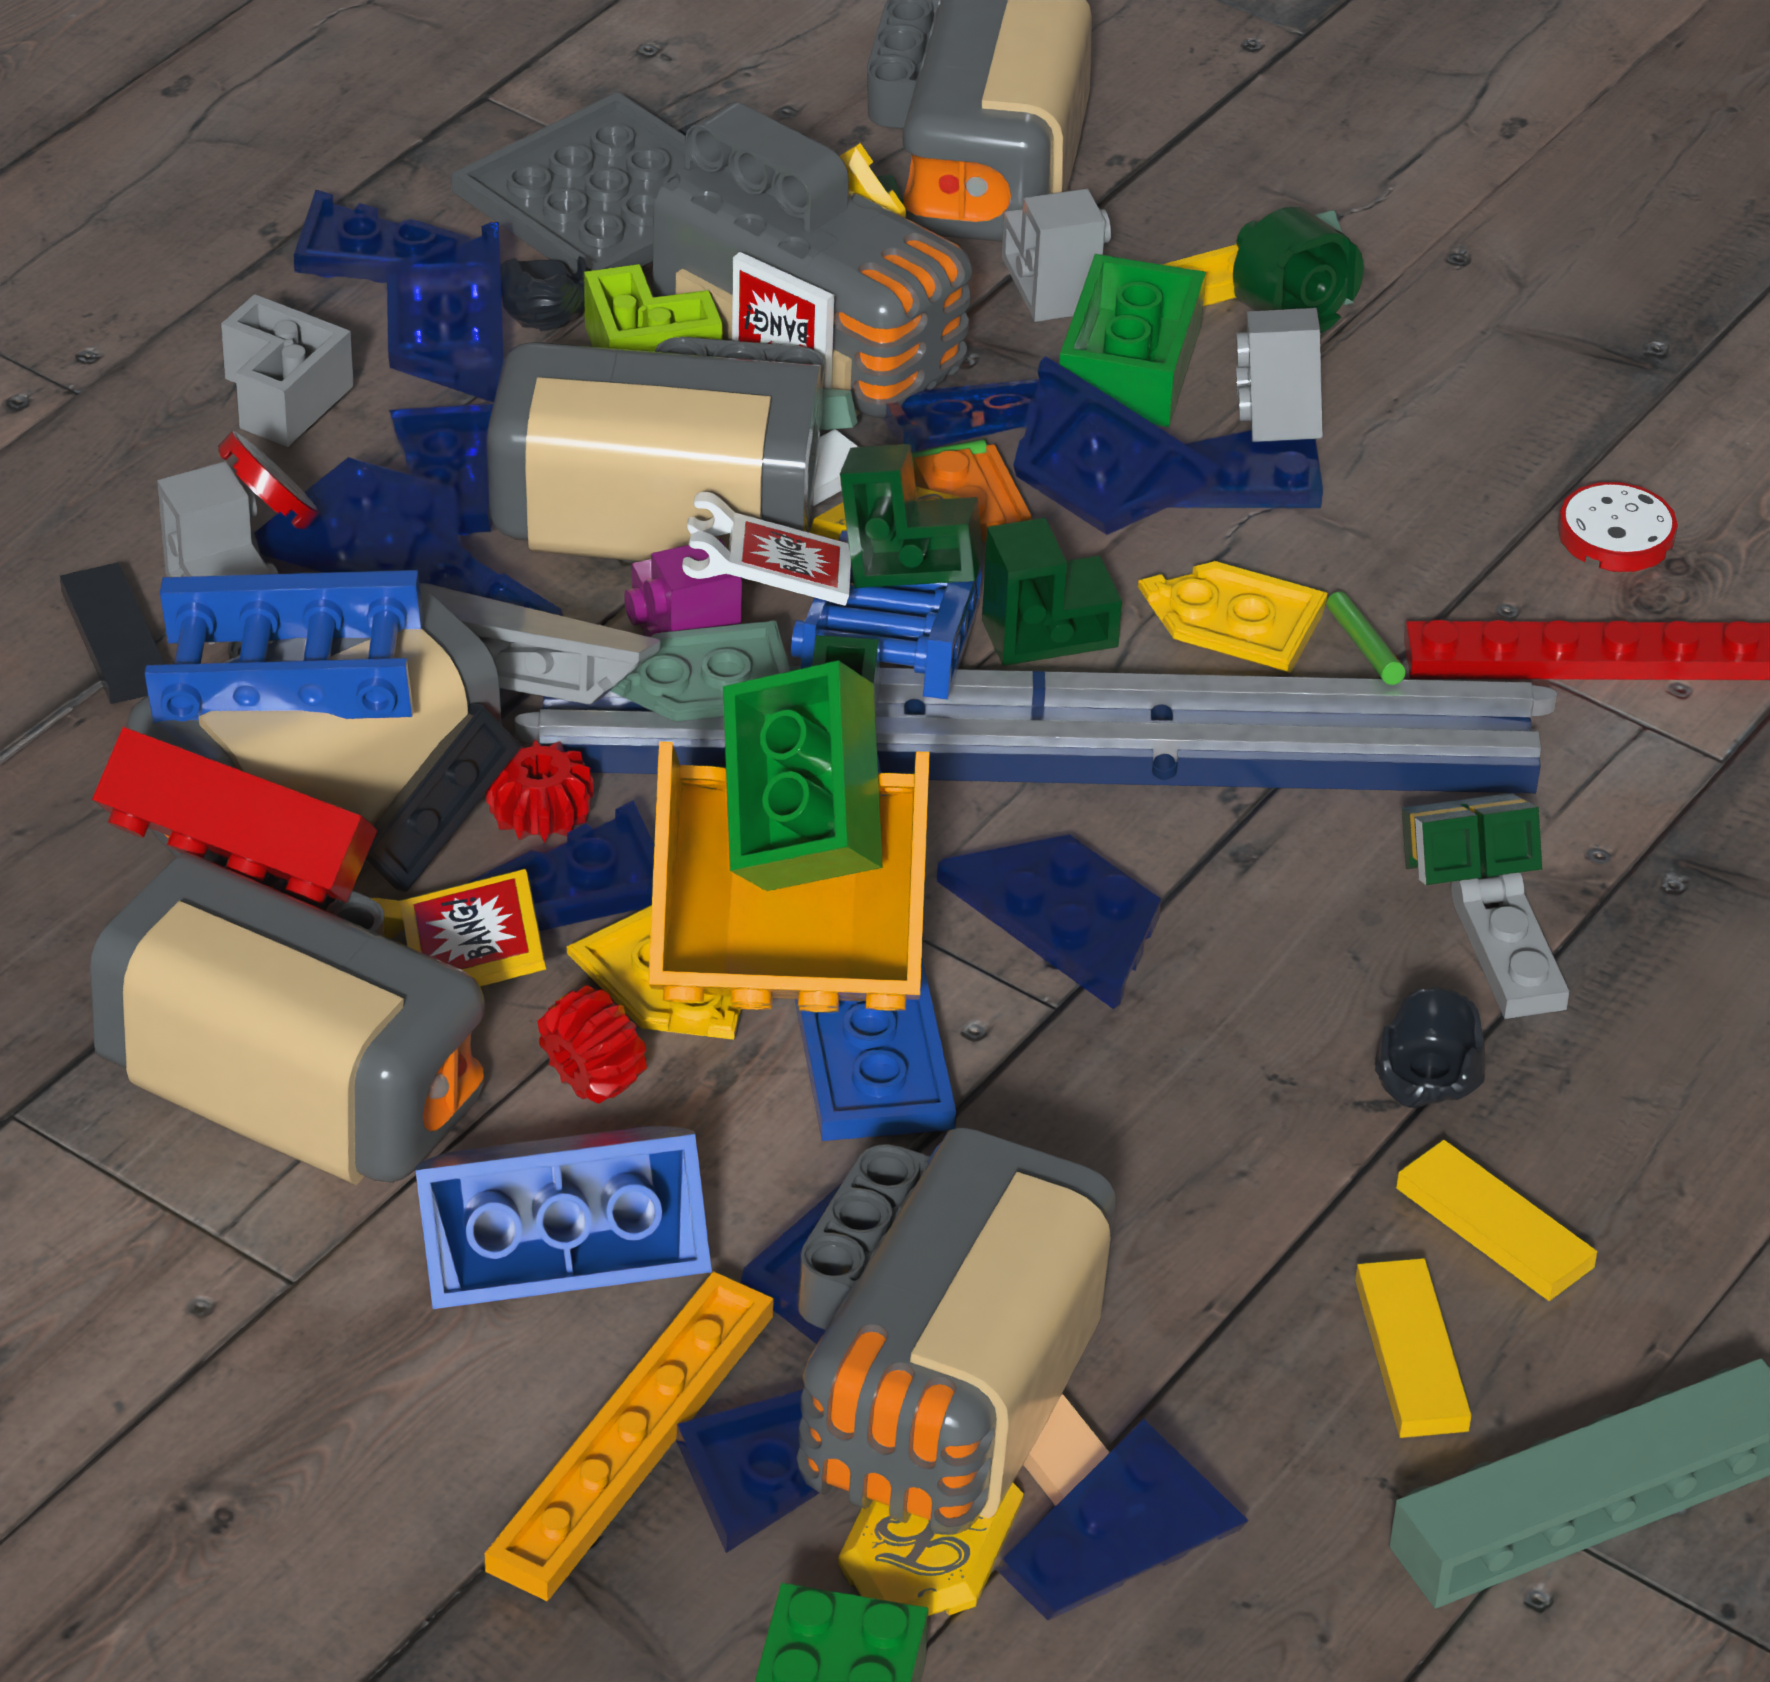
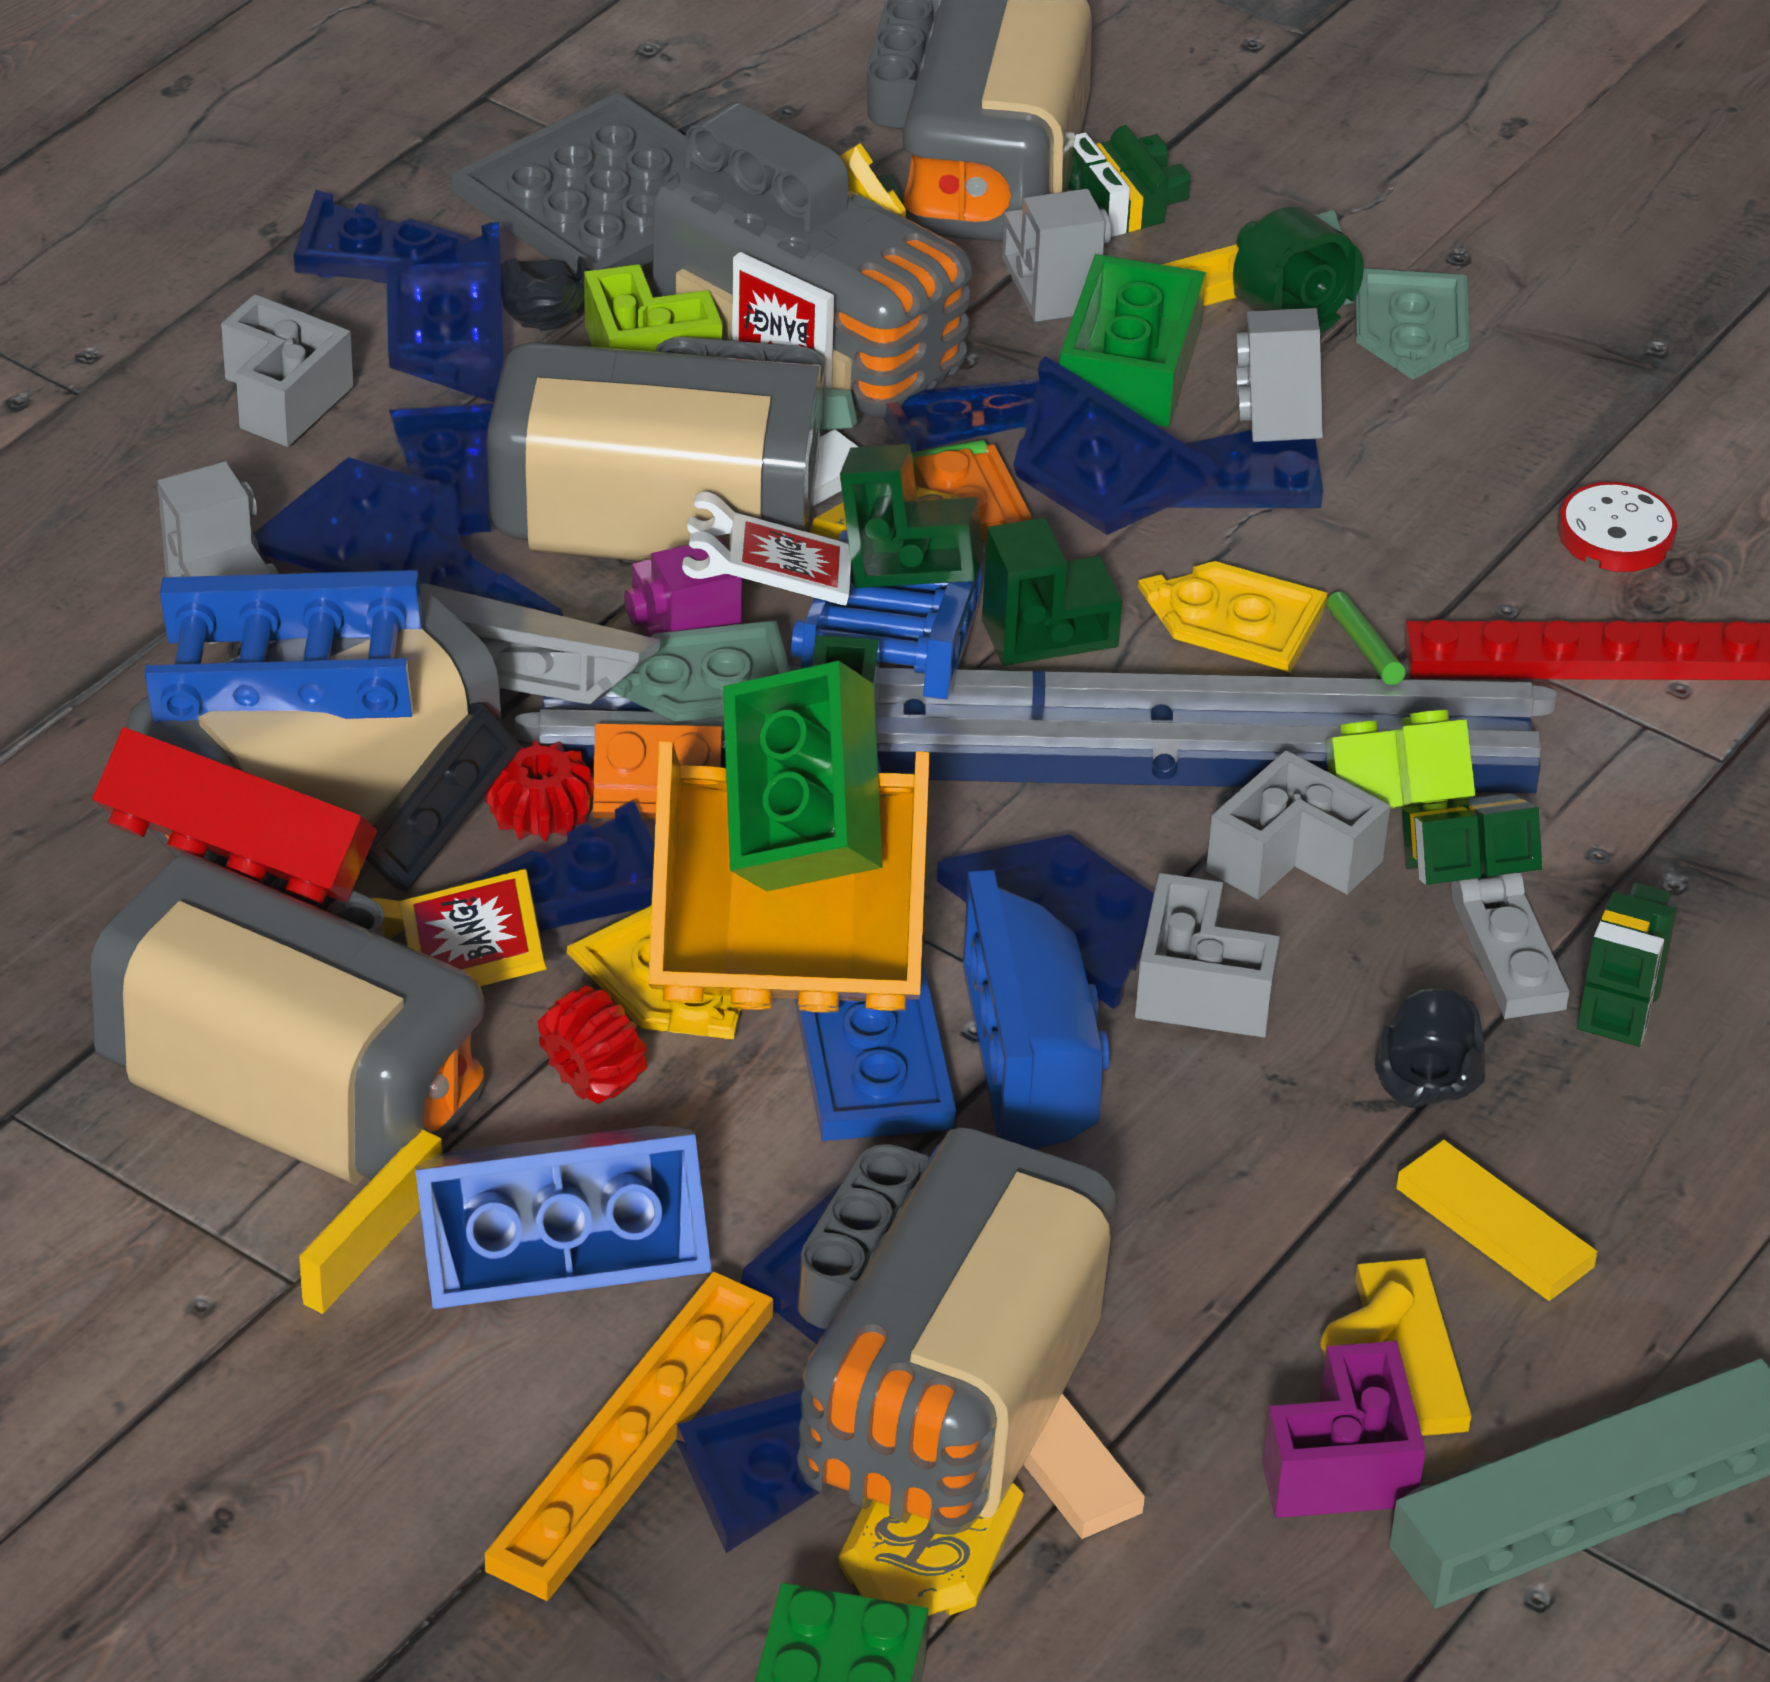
black tile [60,562,165,704] -> none
red tile [218,431,321,530] -> none
clear blue wing [995,1419,1249,1620] -> none
none -> yellow tile [299,1130,442,1314]
none -> orange plate [593,724,722,820]
none -> blue windscreen [963,870,1109,1149]
none -> dark green hips [1068,125,1190,237]
none -> light grey brick [1135,873,1280,1038]
none -> light grey brick [1206,750,1391,900]
none -> magenta brick [1262,1341,1426,1518]
none -> yellow arm [1320,1281,1414,1359]
none -> lime brick [1325,710,1475,809]
none -> sand green tile [1355,268,1470,380]
none -> dark green hips [1577,883,1677,1047]

